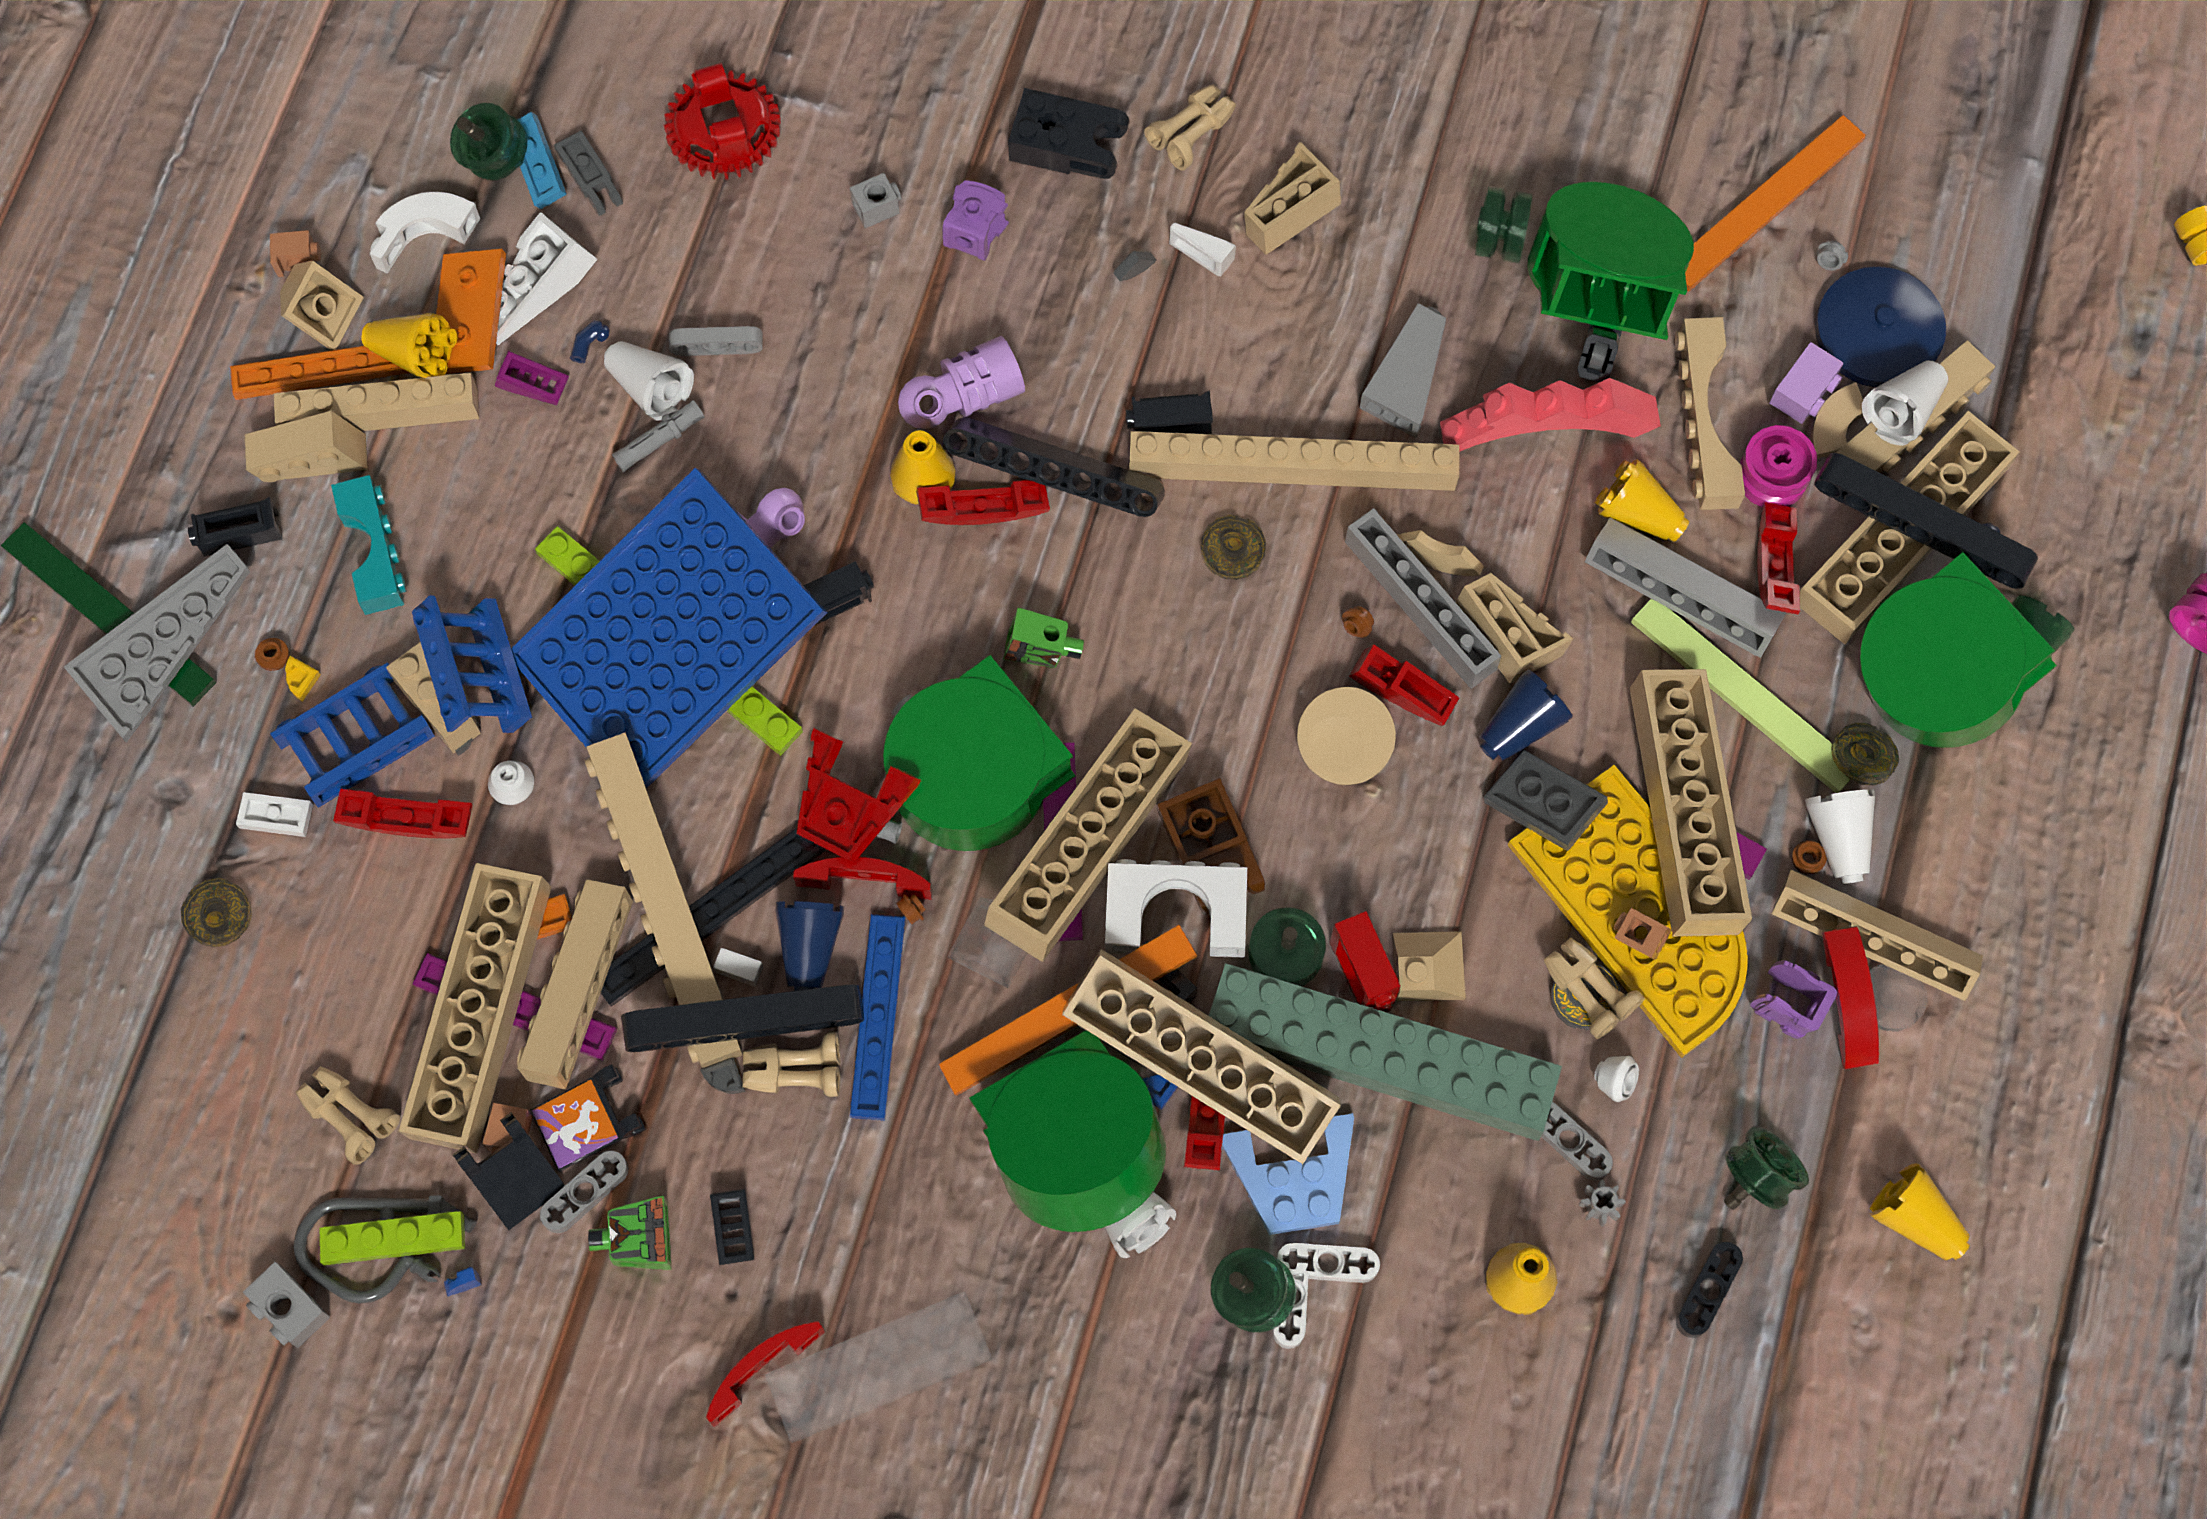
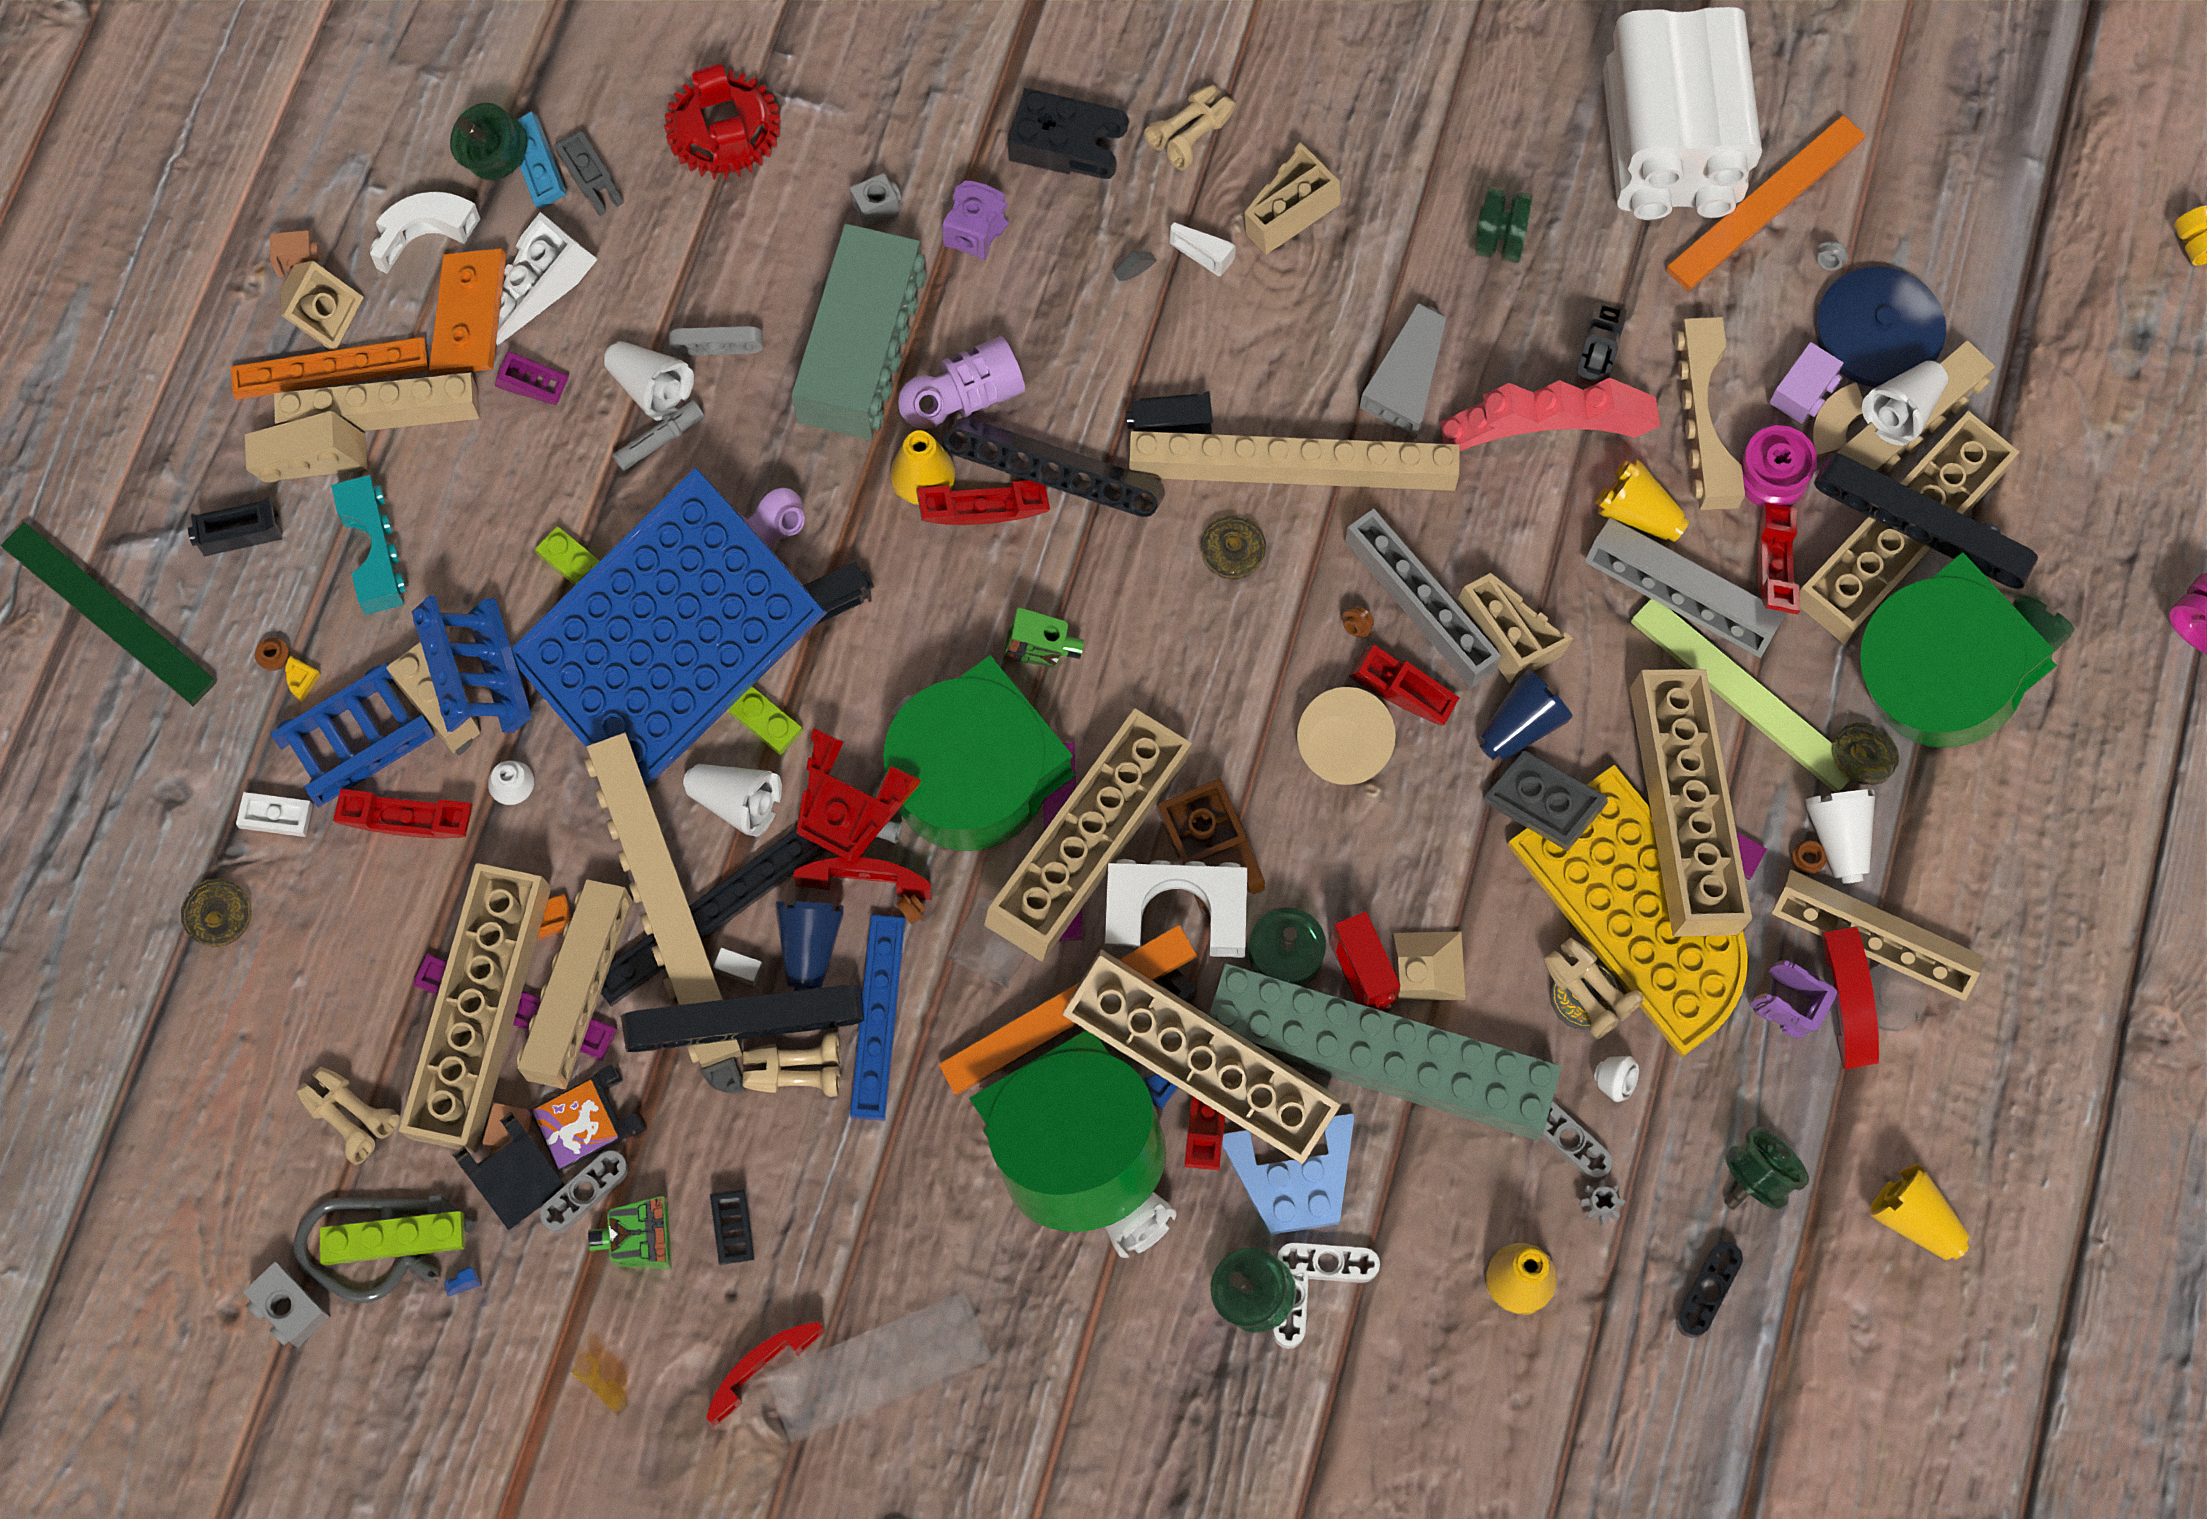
light grey wing [64,544,250,743] -> none
yellow cone [361,313,457,378] -> none
dark blue arm [570,320,610,363] -> none
tan tile [1397,530,1484,576] -> none
green brick [1527,182,1694,340] -> none
nougat brick [1614,908,1672,960] -> none
none -> clear yellow plate [572,1354,628,1416]
none -> white cone [683,764,782,837]
none -> sand green brick [792,224,927,440]
none -> white brick [1603,7,1762,220]

